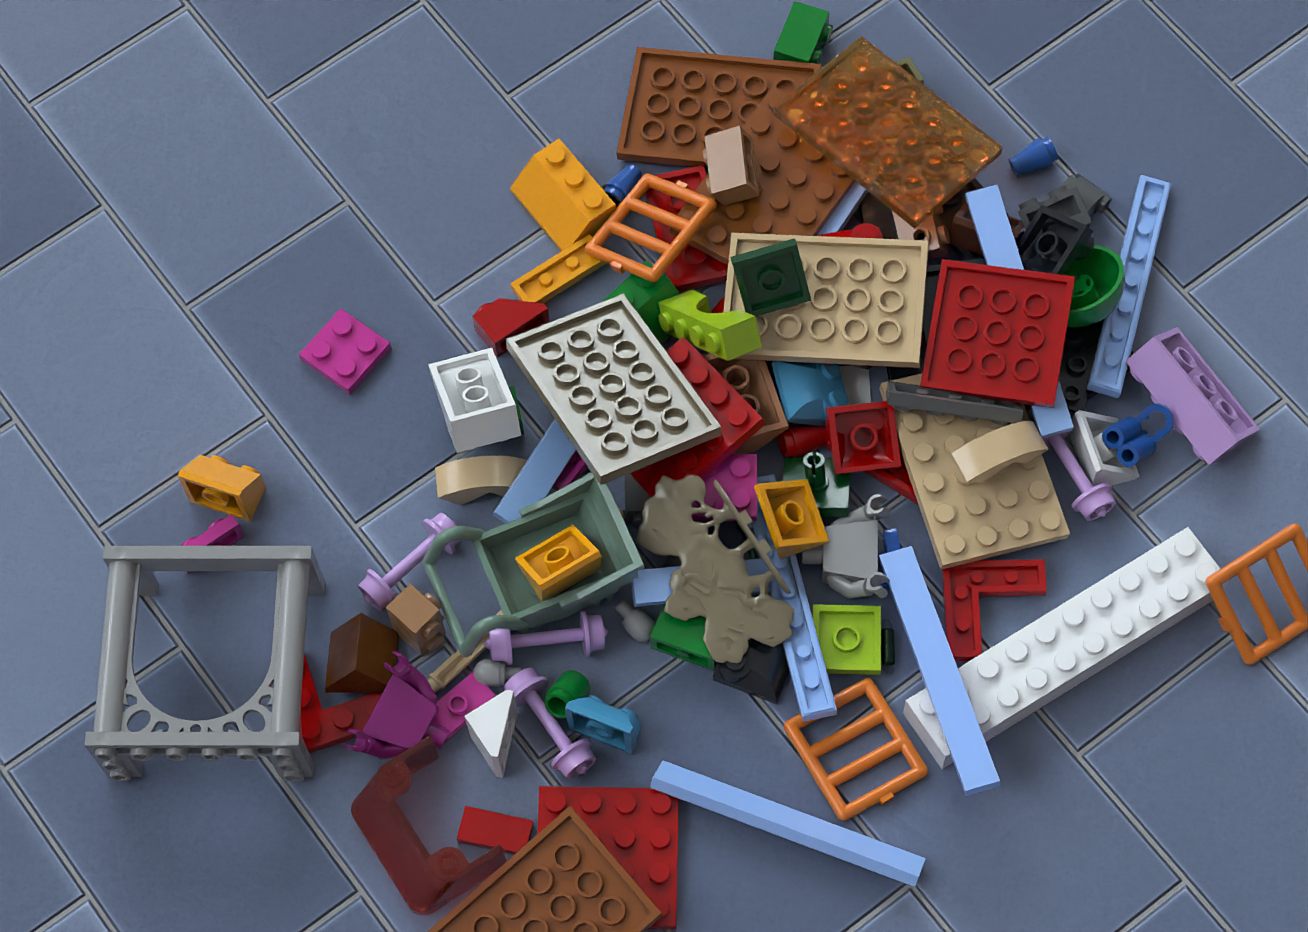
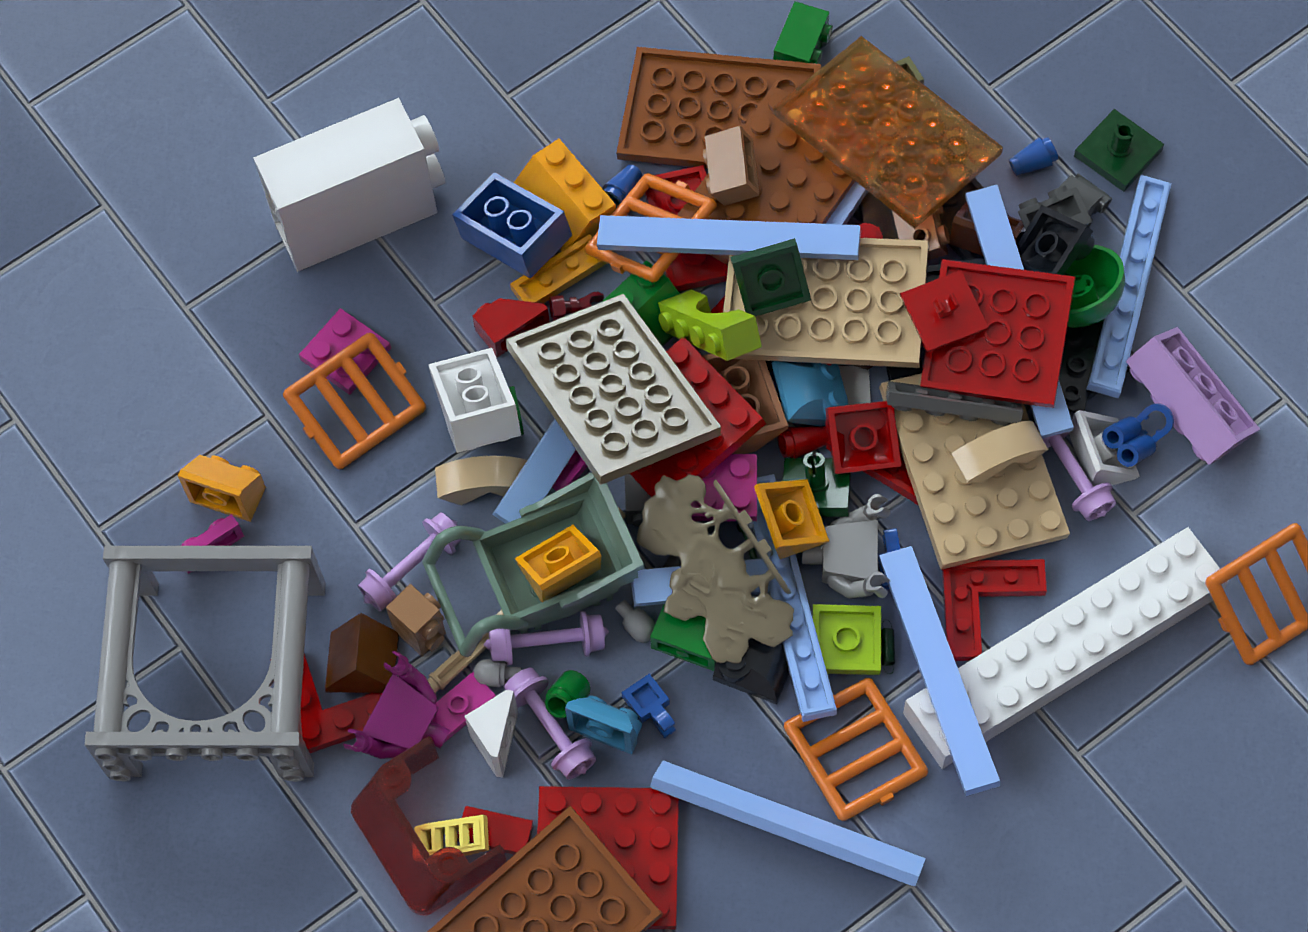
none -> white brick [253,98,446,272]
none -> orange bar [283,333,426,469]
none -> light yellow slope [414,815,489,865]
none -> blue brick [452,172,572,279]
none -> dark red piece [549,292,604,321]
none -> light blue tile [597,215,861,260]
none -> blue plate [621,673,676,738]
none -> red piece [900,270,989,353]
none -> dark green tile [1074,109,1164,192]

